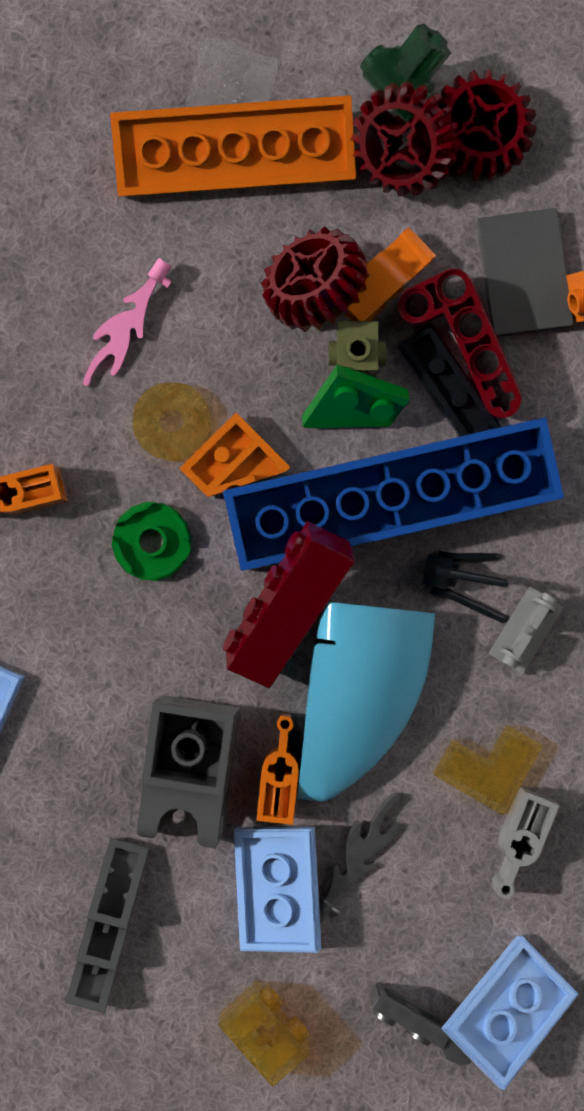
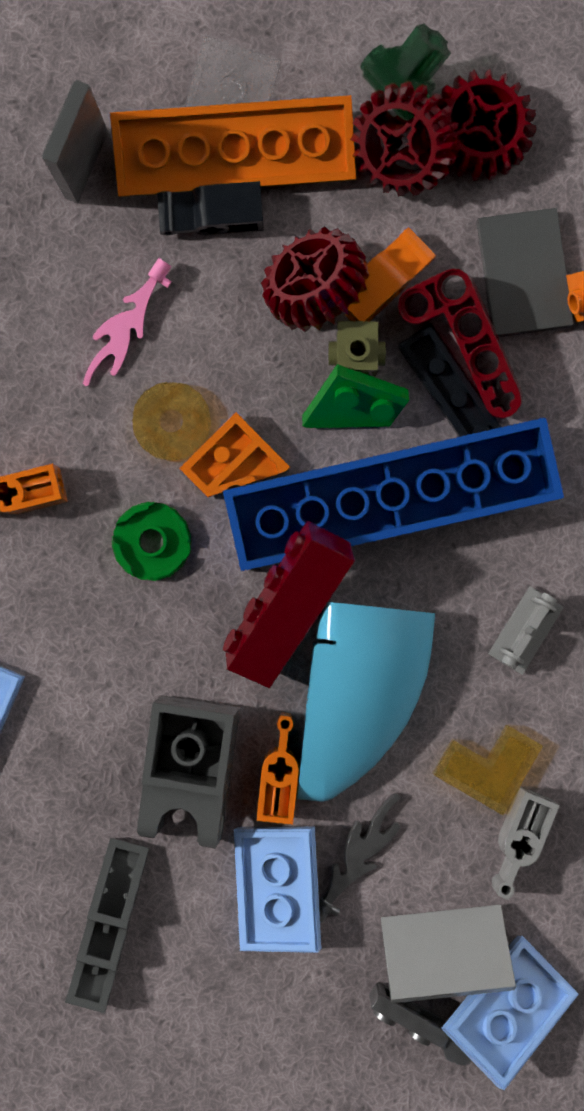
clear yellow brick [218,980,310,1087] -> none
black plant [422,550,509,623] -> none
none -> dark grey tile [42,80,108,203]
none -> black piece [157,181,264,236]
none -> light grey tile [381,905,516,1003]

